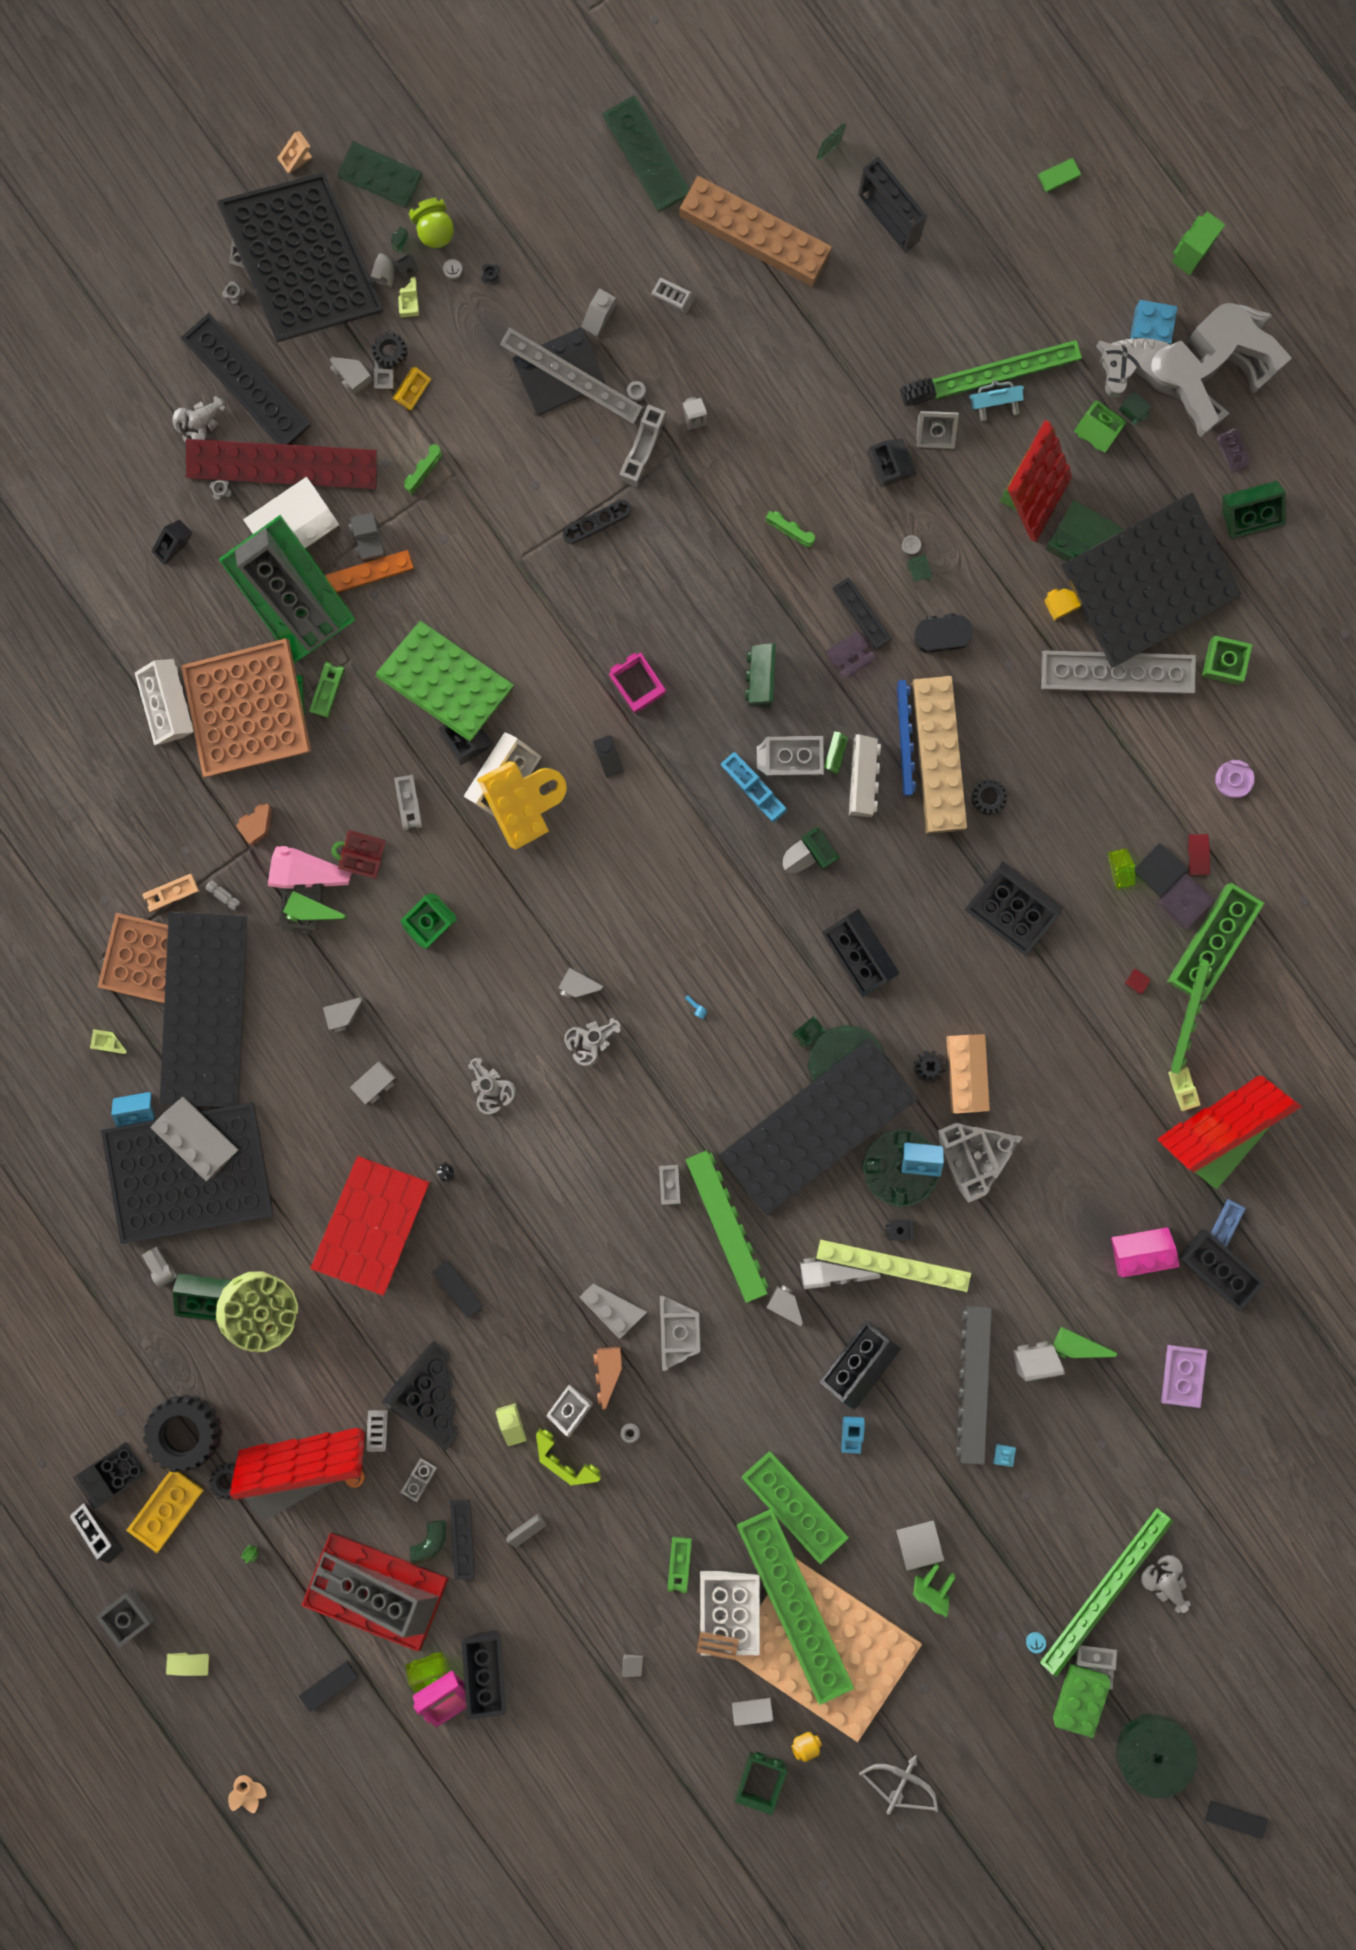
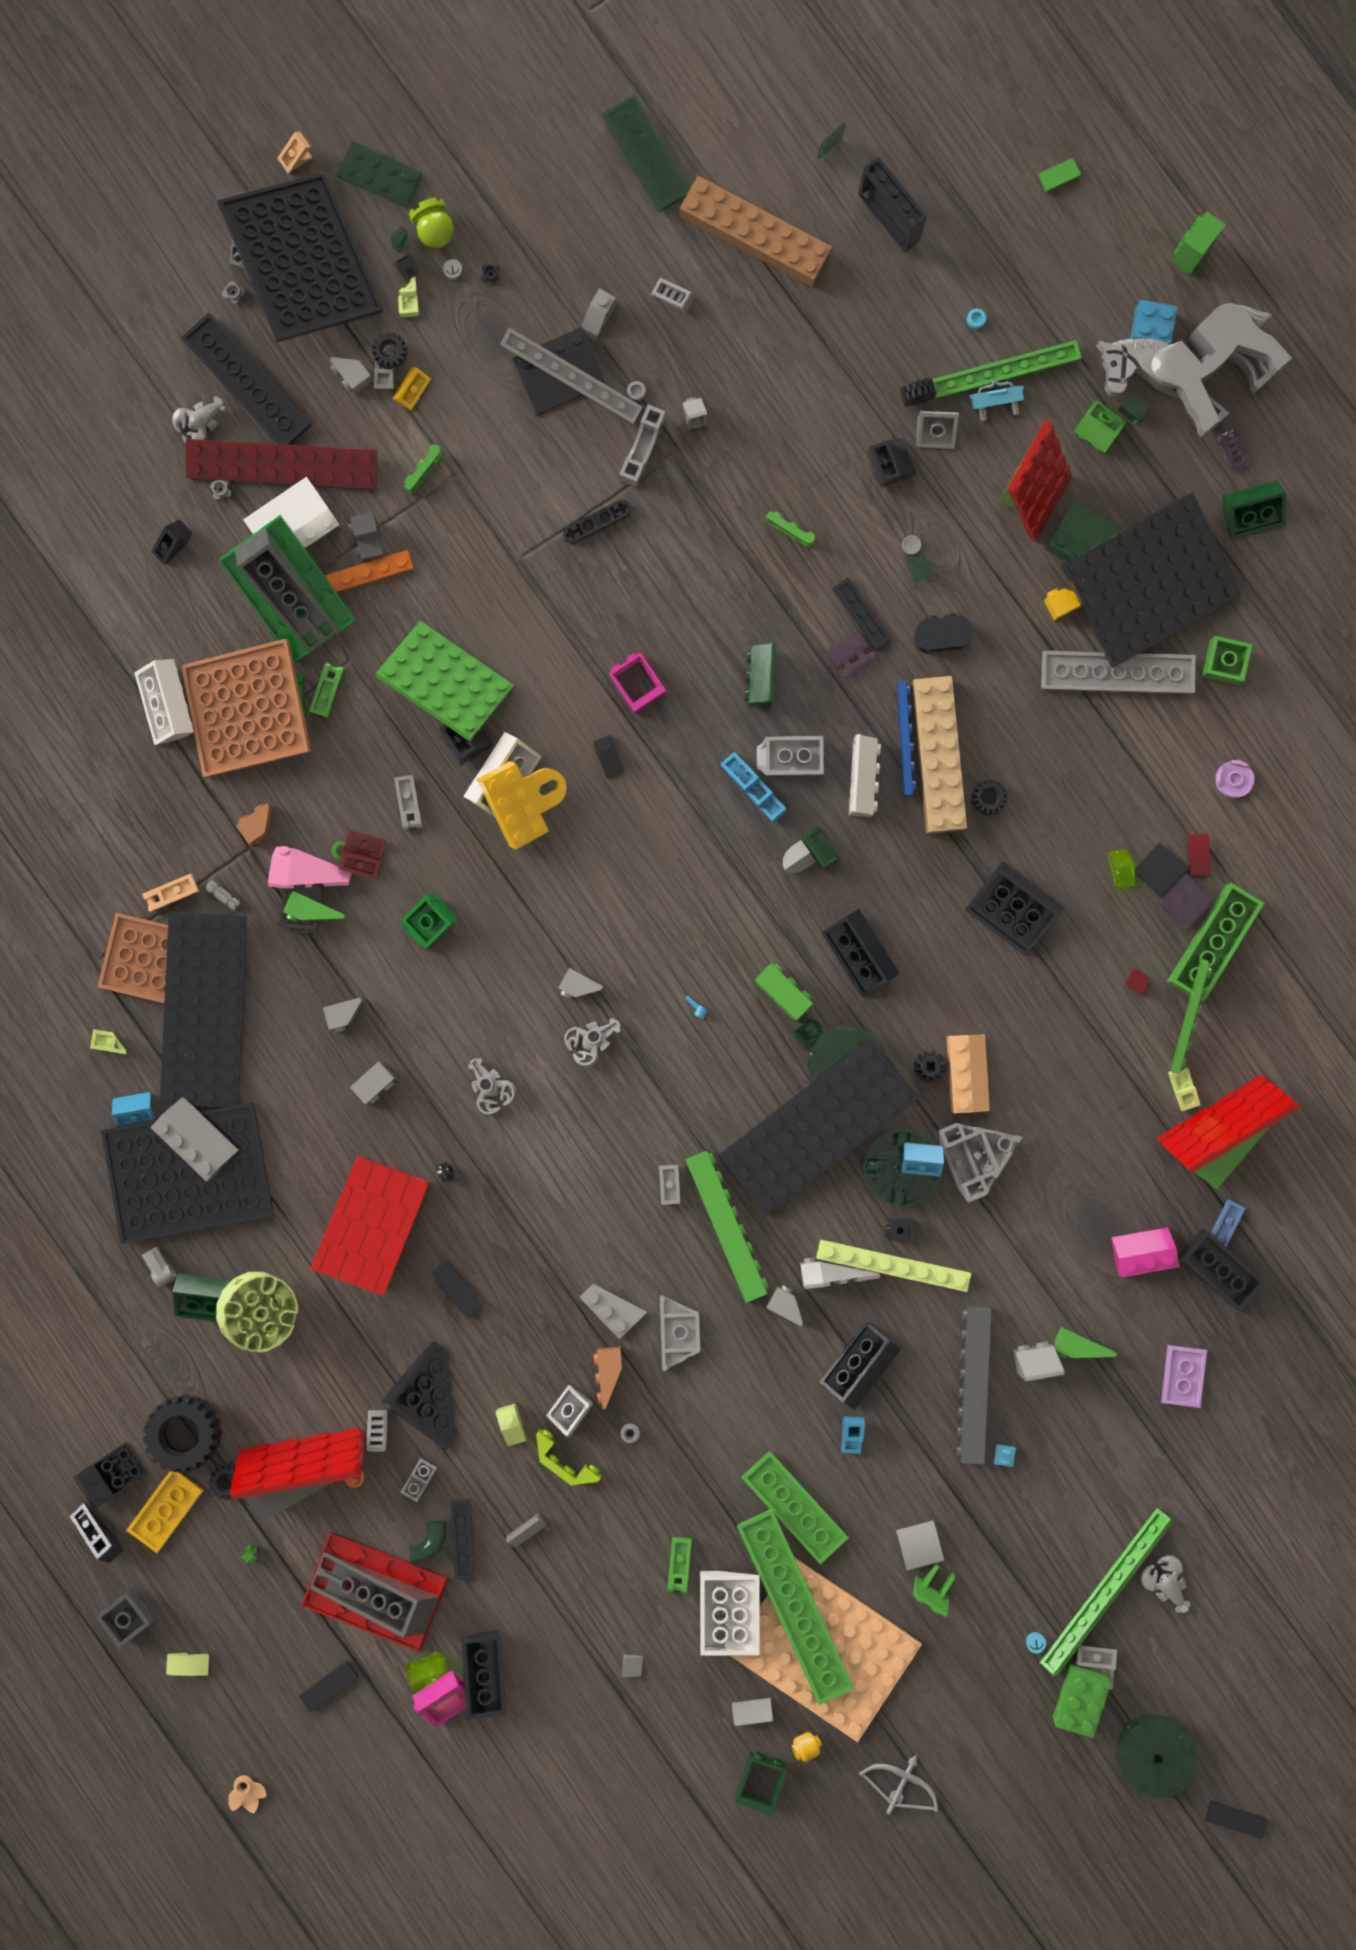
light grey brick [371,253,395,288] -> none
medium nougat tile [697,1631,739,1660] -> none
bright green tile [824,731,848,774] -> none
none -> bright green brick [754,963,813,1021]
none -> medium azure tile [967,309,986,329]

